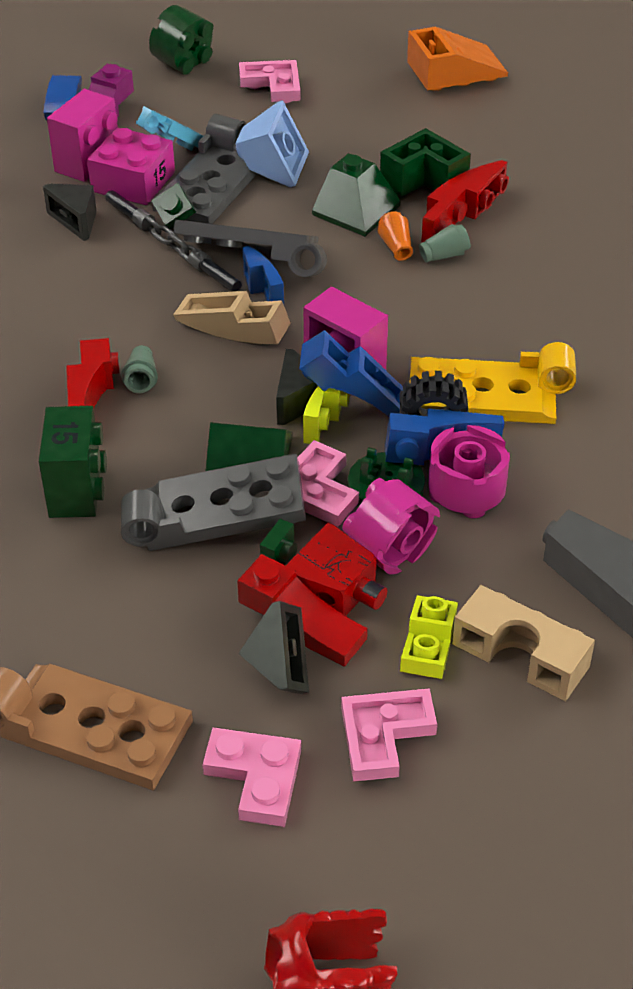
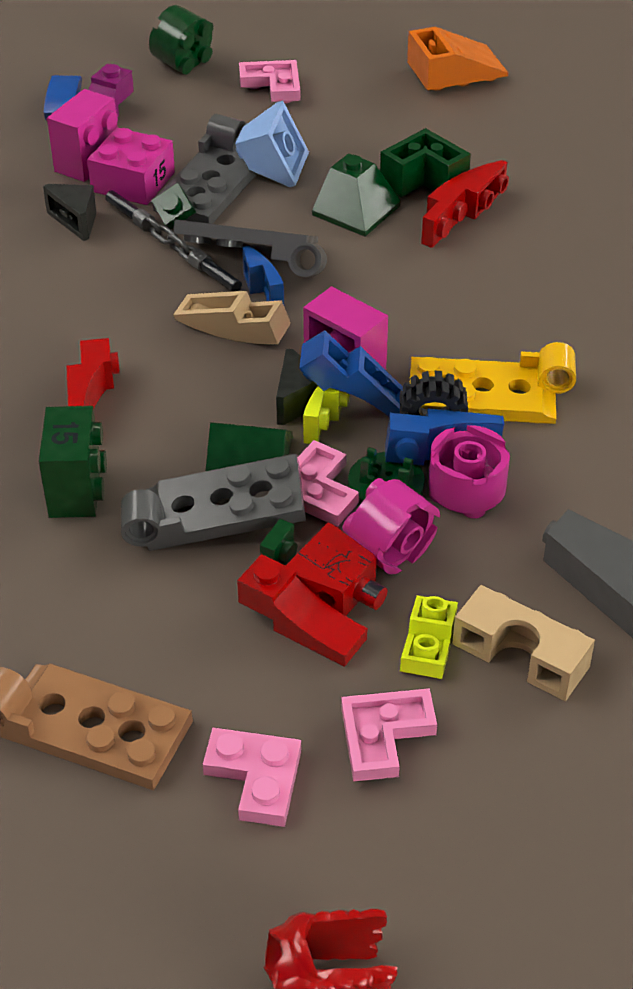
sand green cone [121,345,158,393] -> none
medium azure hinge [136,106,203,151] -> none
pearl dark grey slope [238,601,309,694] -> none
orange cone [377,211,413,261] -> none
sand green cone [419,224,471,263] -> none

